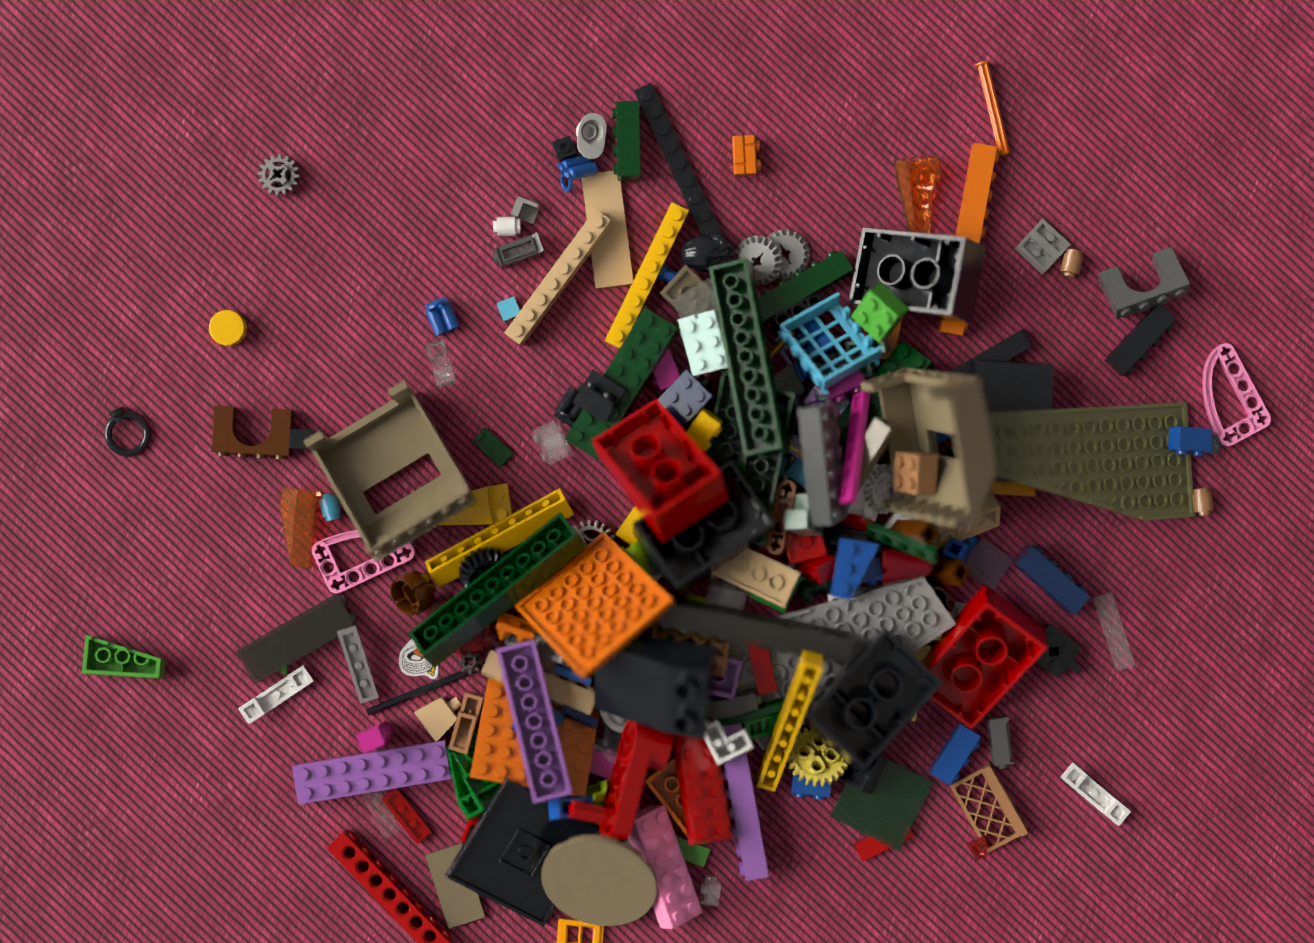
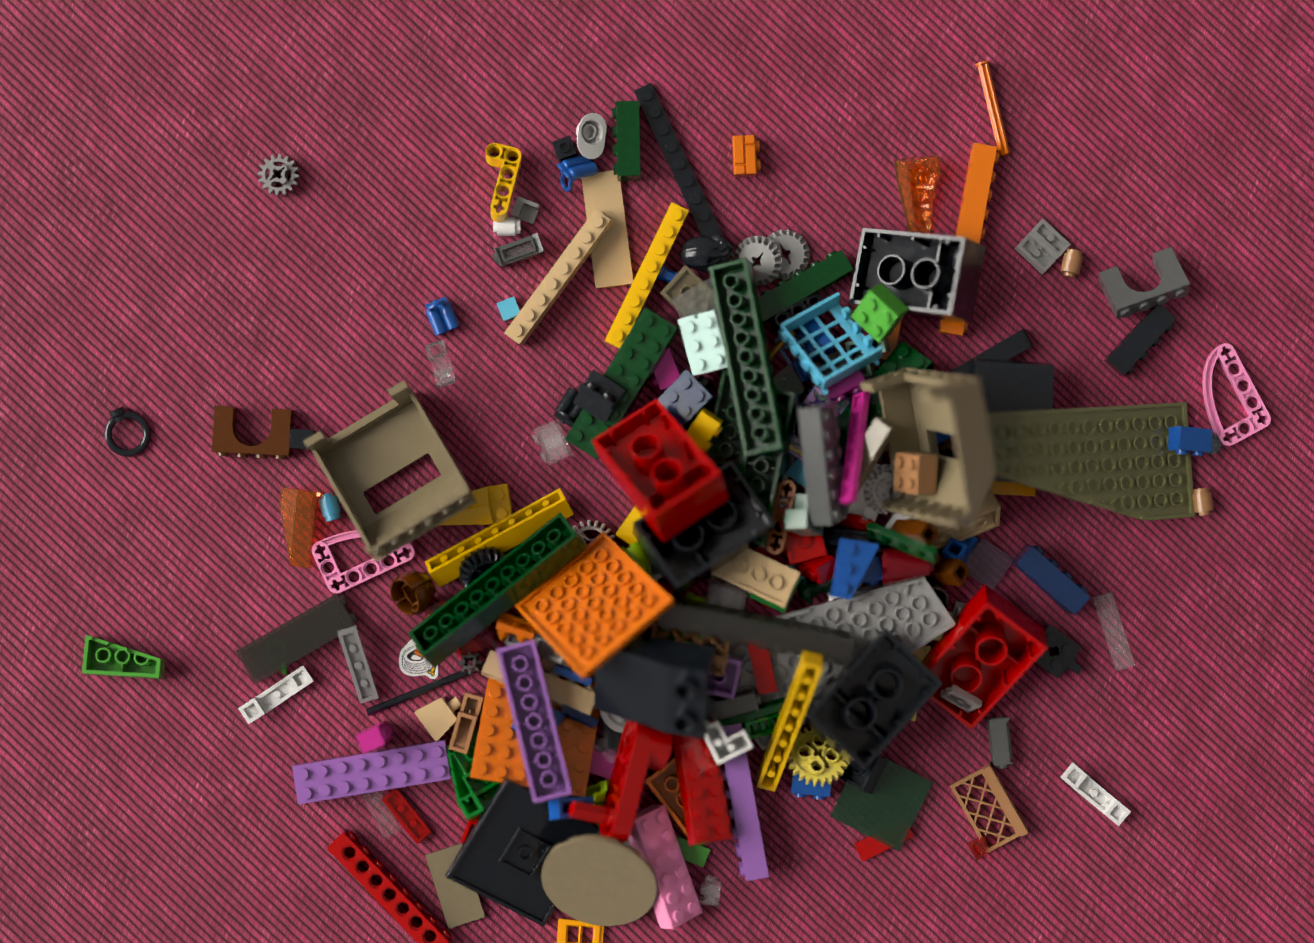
yellow head [209,310,247,346] -> none
dark green tile [472,428,514,467] -> none
blue brick [928,723,981,786] -> none
none -> yellow beam [486,143,521,223]
none -> light grey tile [940,684,982,712]

